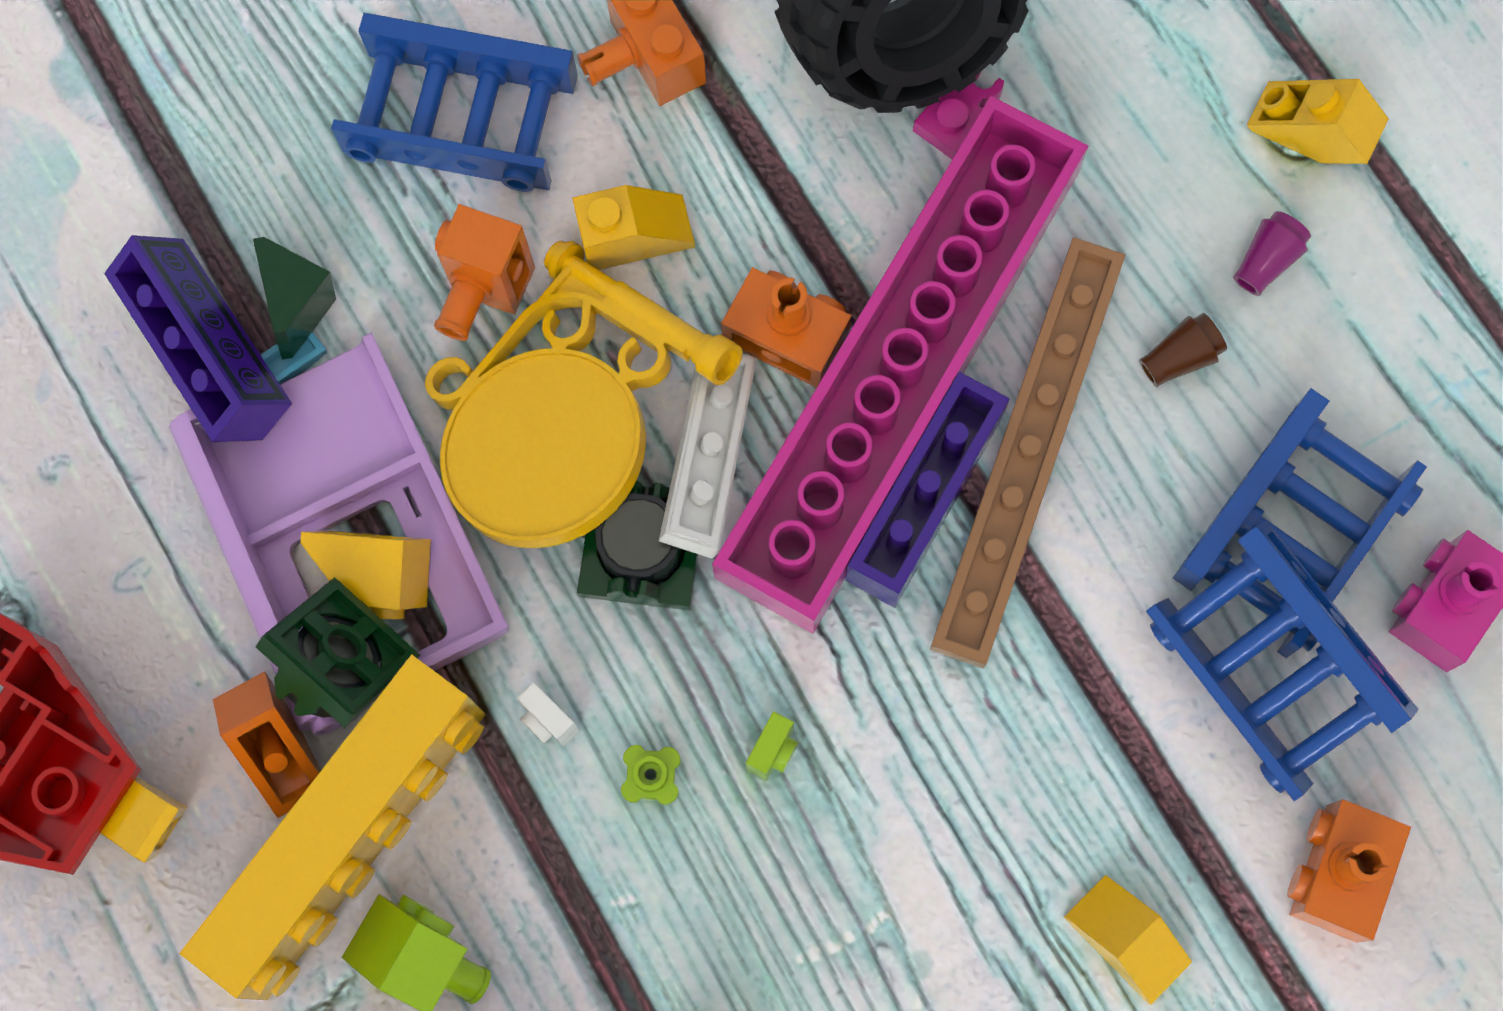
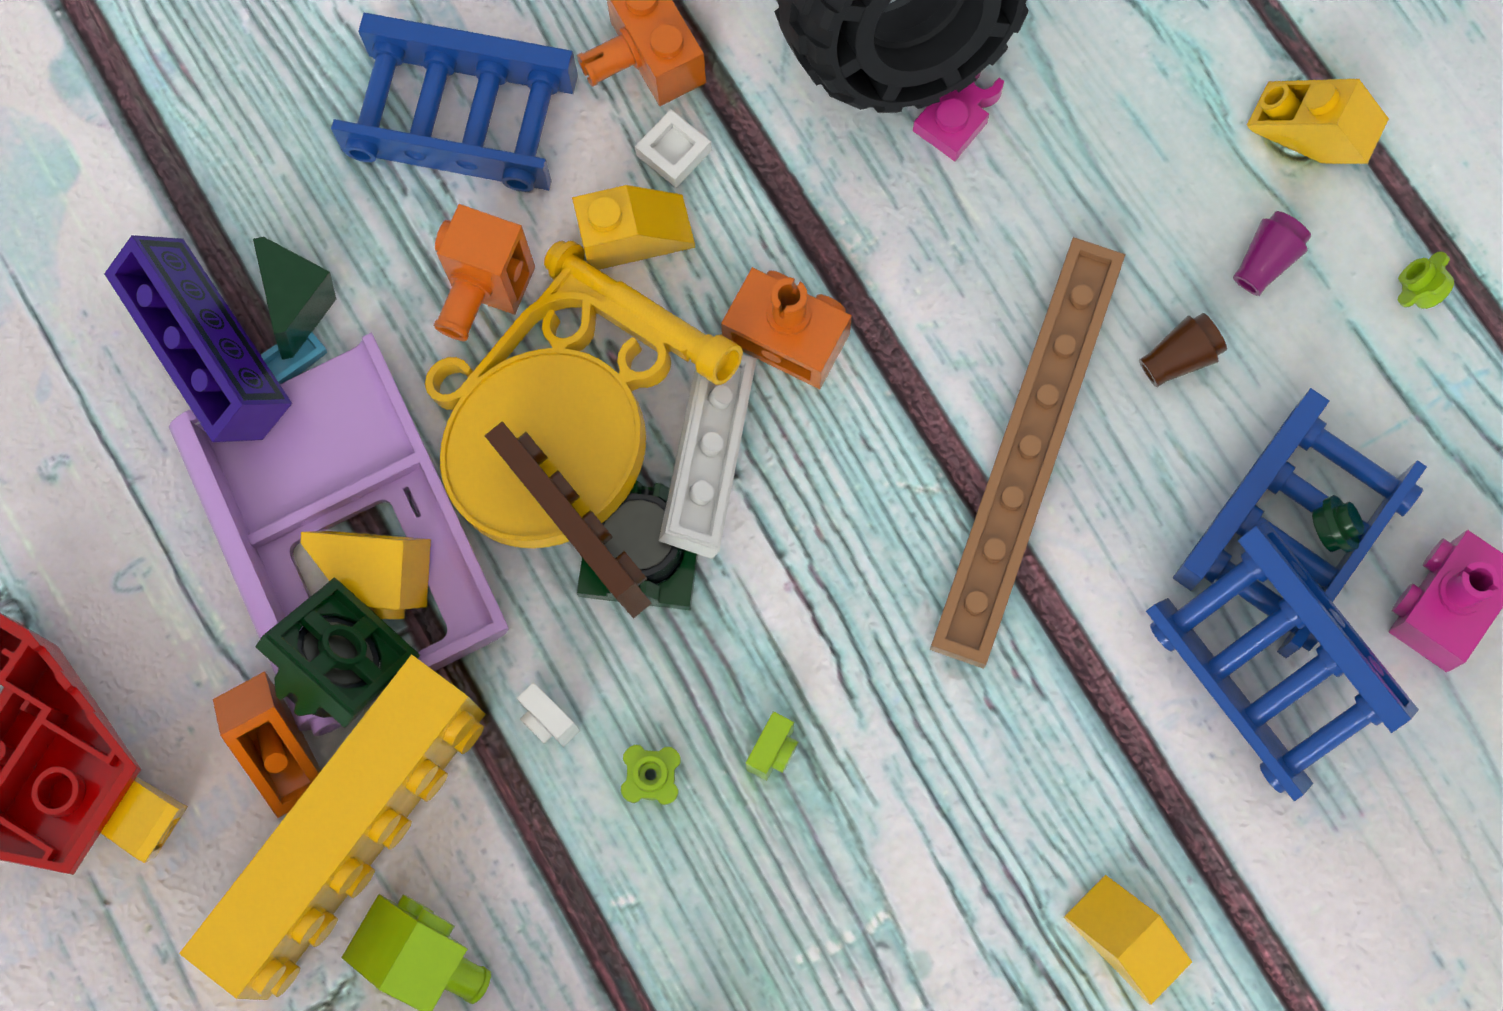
dark pink brick [712,95,1089,634] -> none
dark purple brick [845,372,1010,608] -> none
orange brick [1287,799,1411,943] -> none
none -> reddish brown plate [484,421,652,619]
none -> white plate [635,109,712,188]
none -> dark green plate [1312,495,1364,553]
none -> lime plate [1397,251,1454,309]

